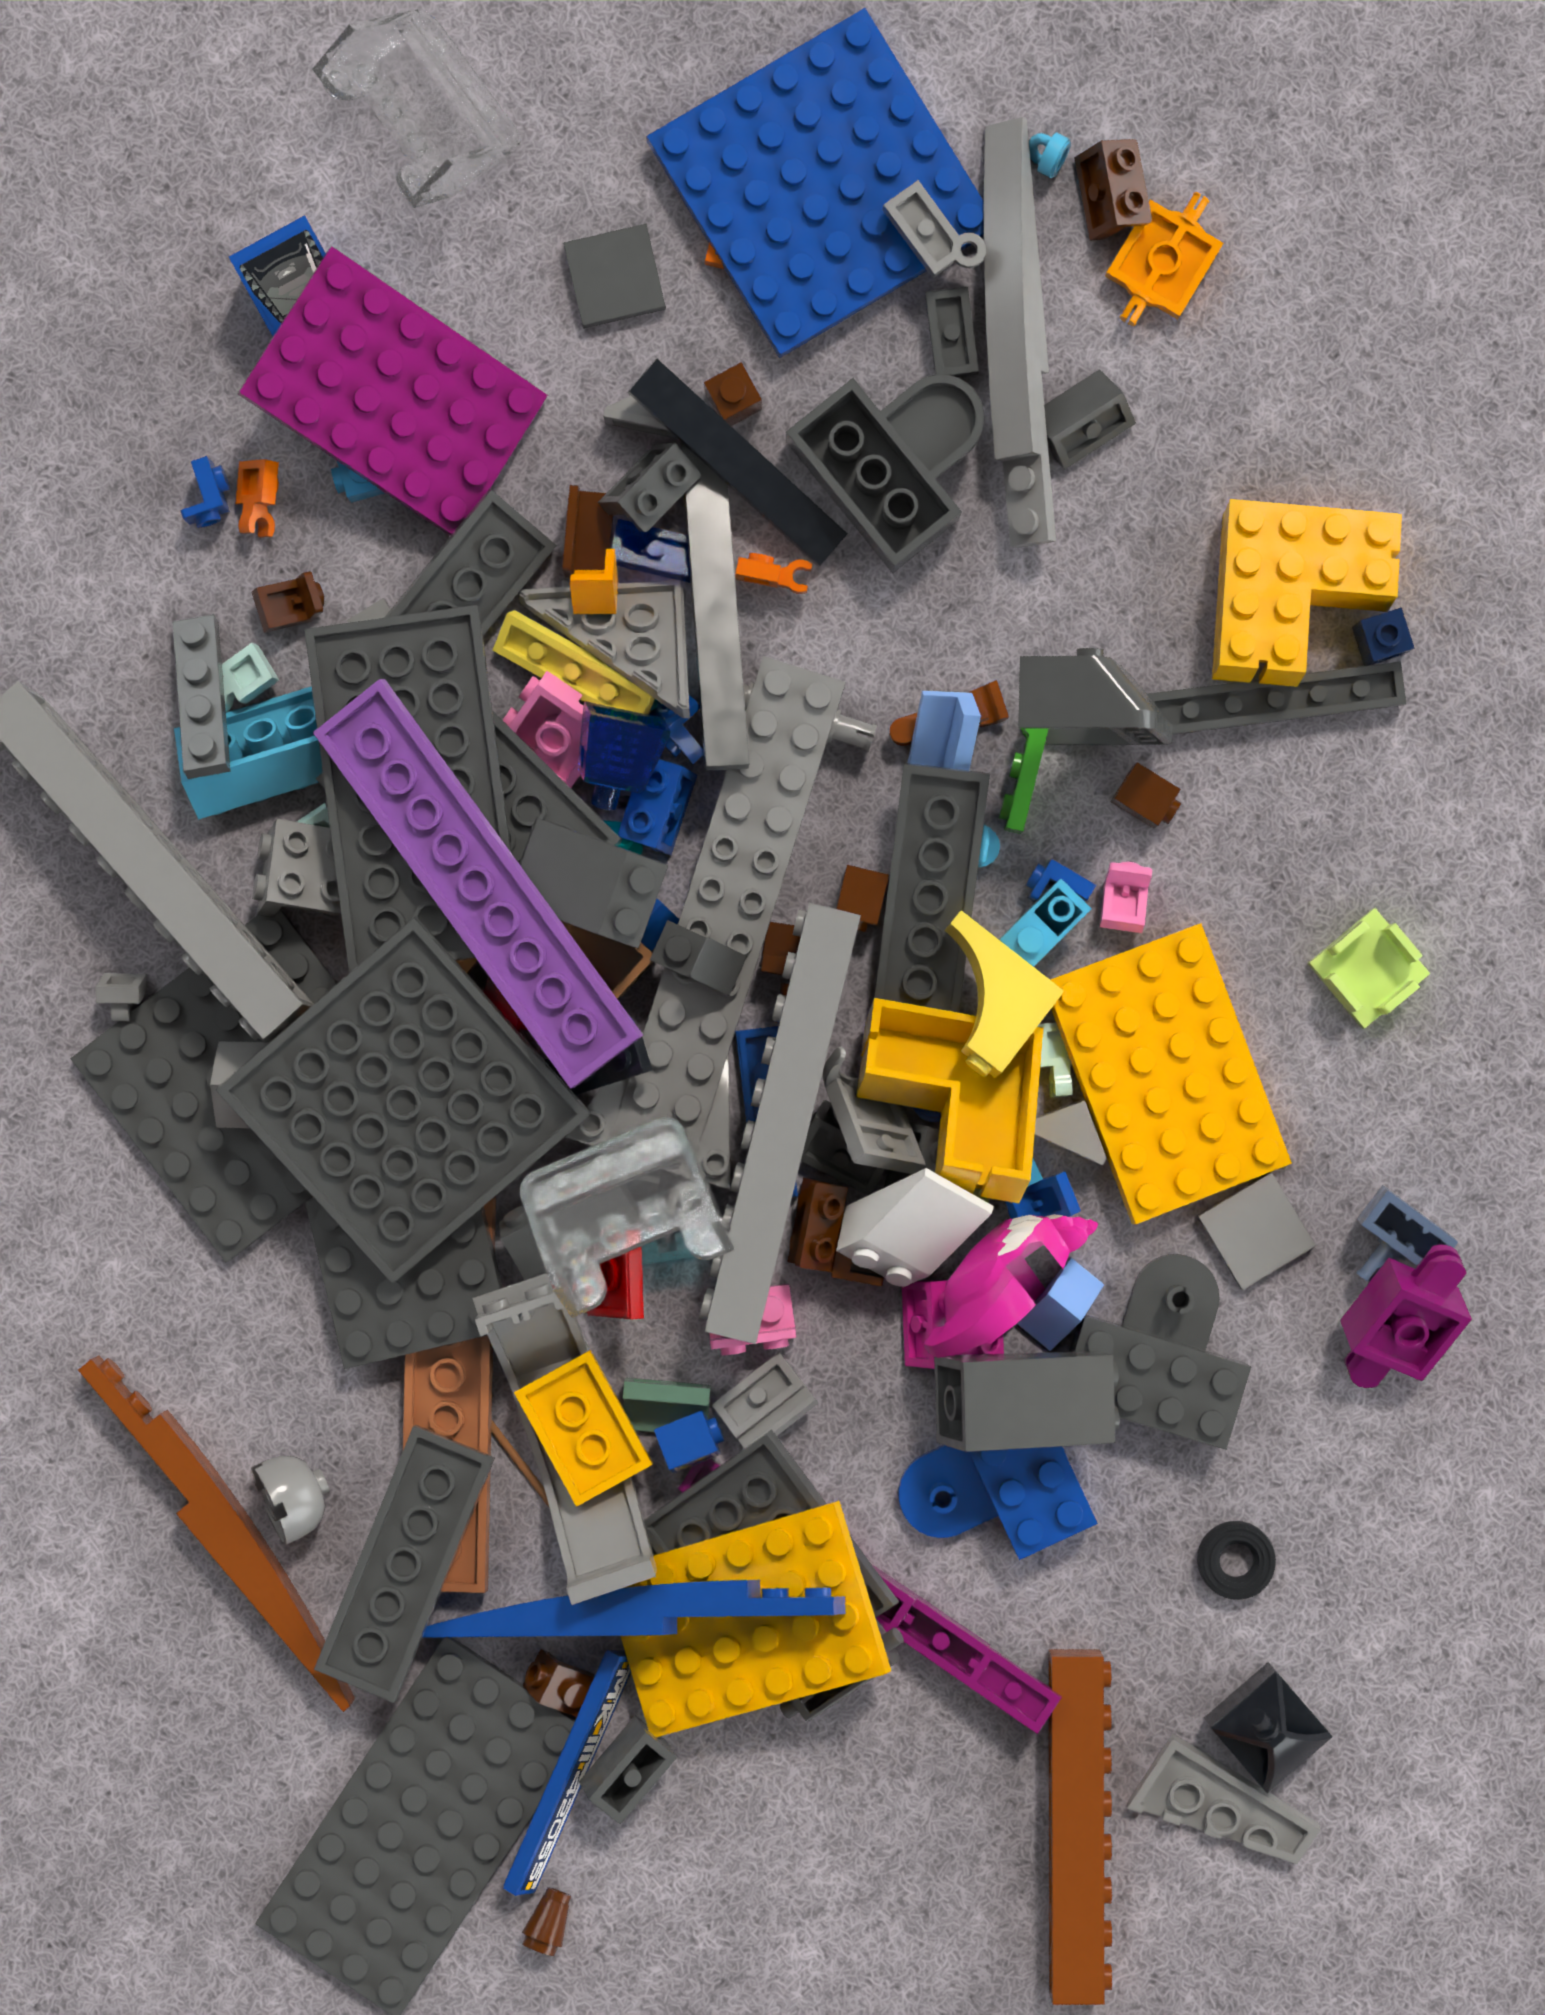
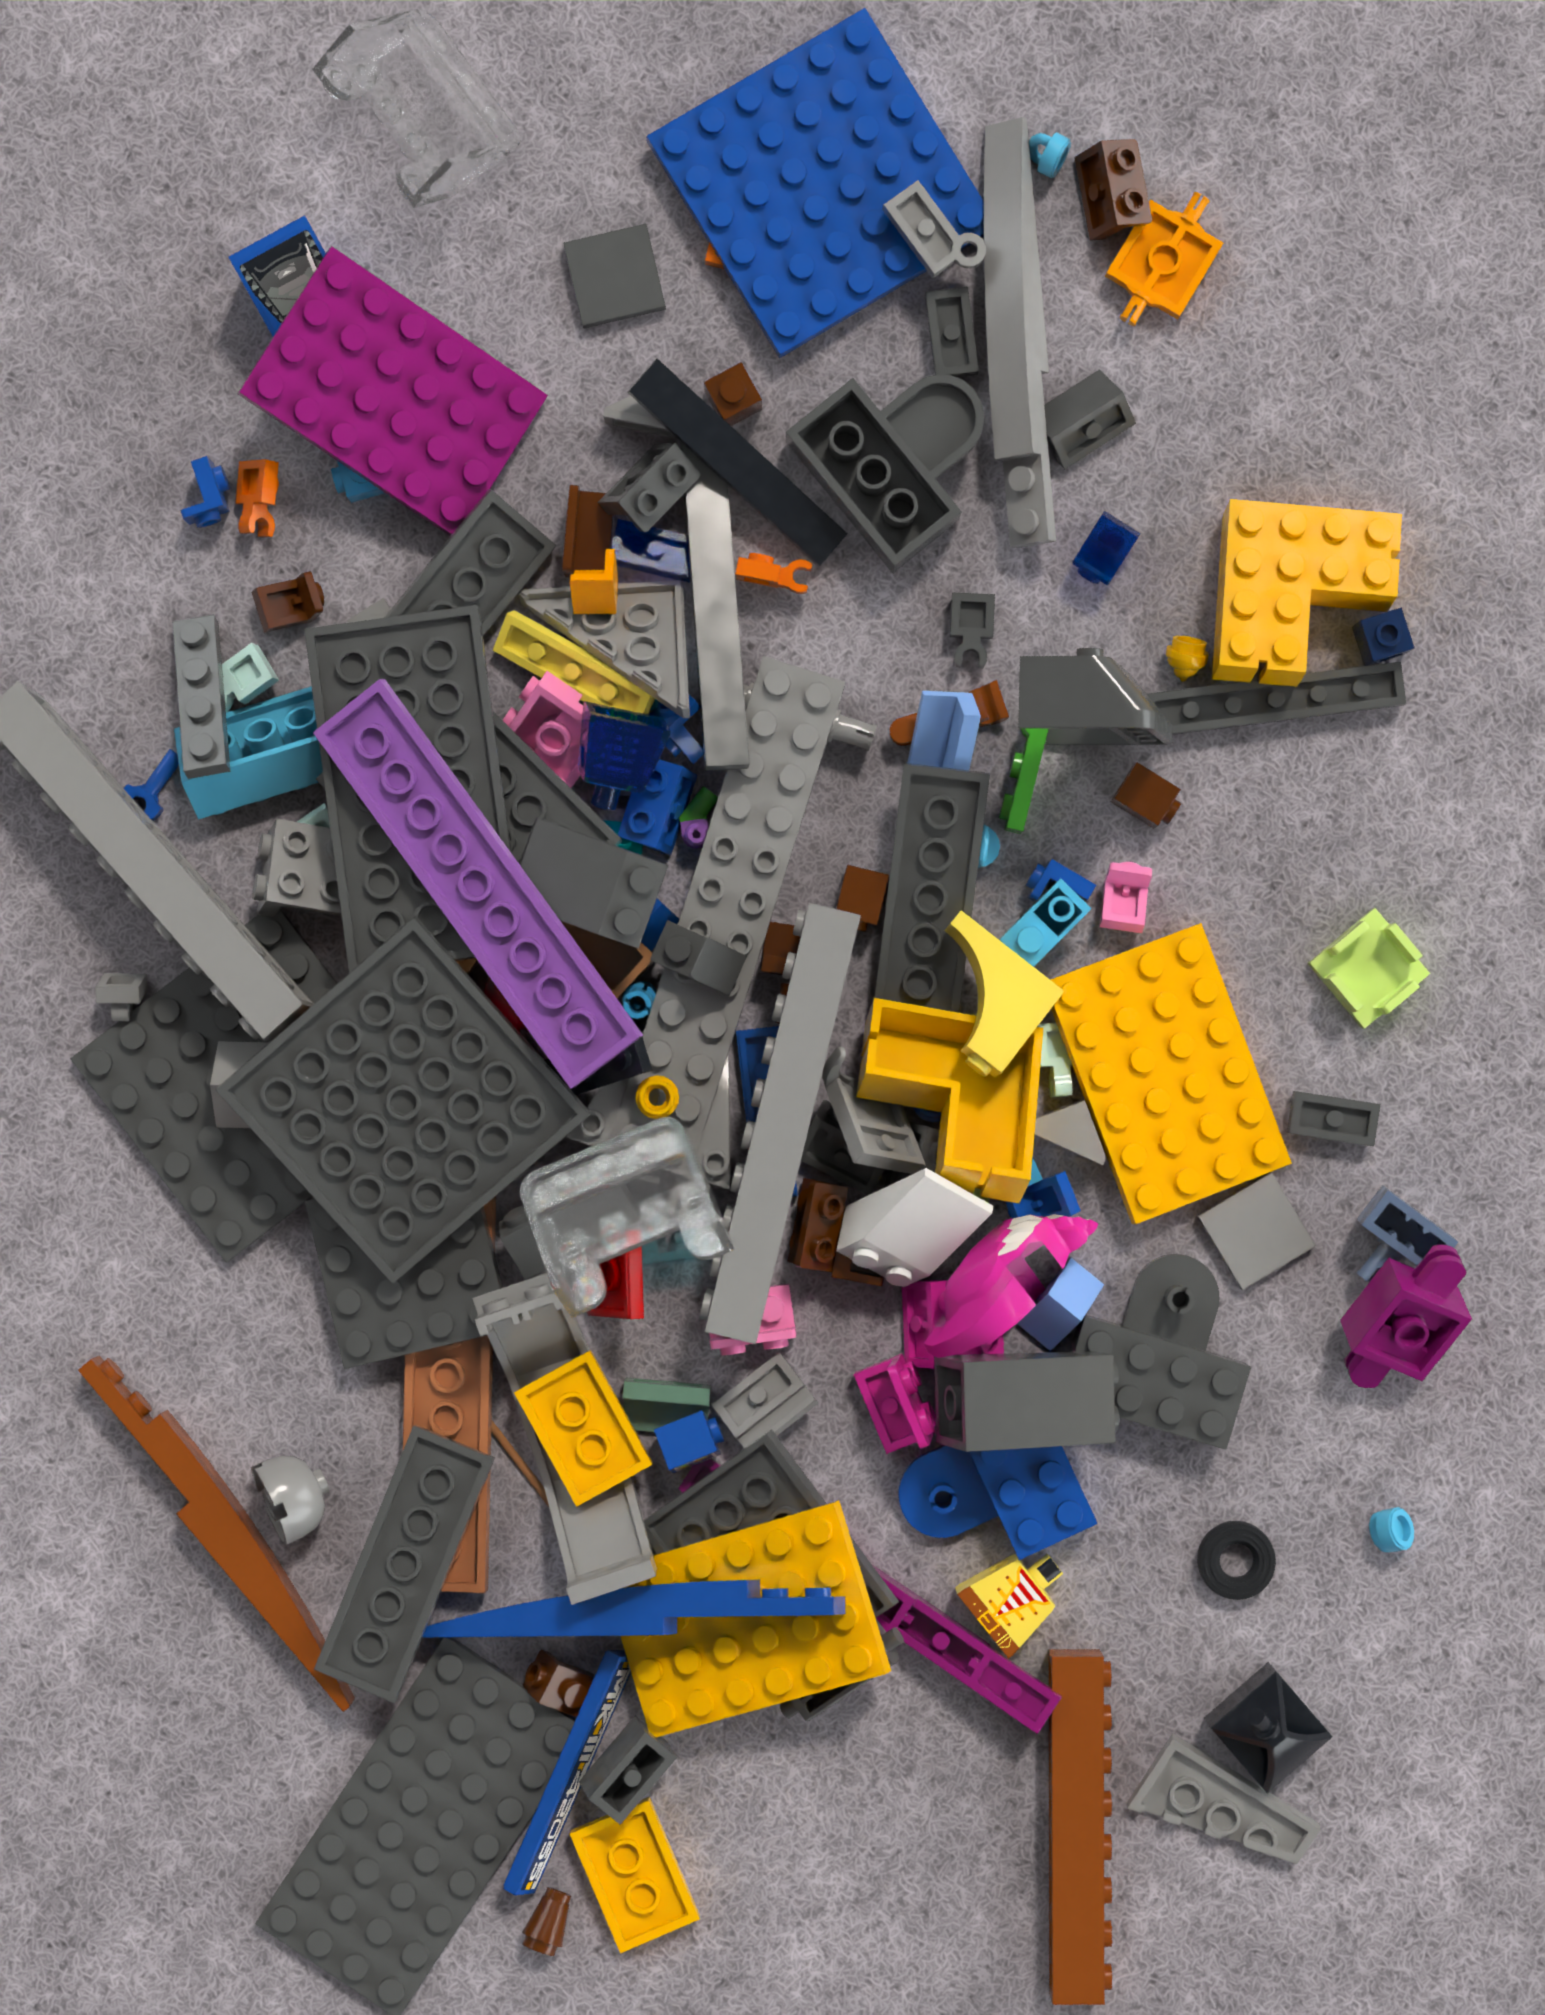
none -> blue bar [124,749,179,821]
none -> yellow plate [570,1796,700,1953]
none -> dark azure pin [623,981,656,1019]
none -> yellow plate [635,1075,679,1119]
none -> arm [679,786,718,849]
none -> dark pink bracket [853,1353,936,1454]
none -> dark grey plate [950,592,995,669]
none -> torso [955,1554,1063,1659]
none -> clear blue bracket [1072,511,1141,585]
none -> yellow plate [1166,635,1209,682]
none -> dark grey plate [1287,1091,1381,1147]
none -> medium azure tile [1369,1507,1414,1552]

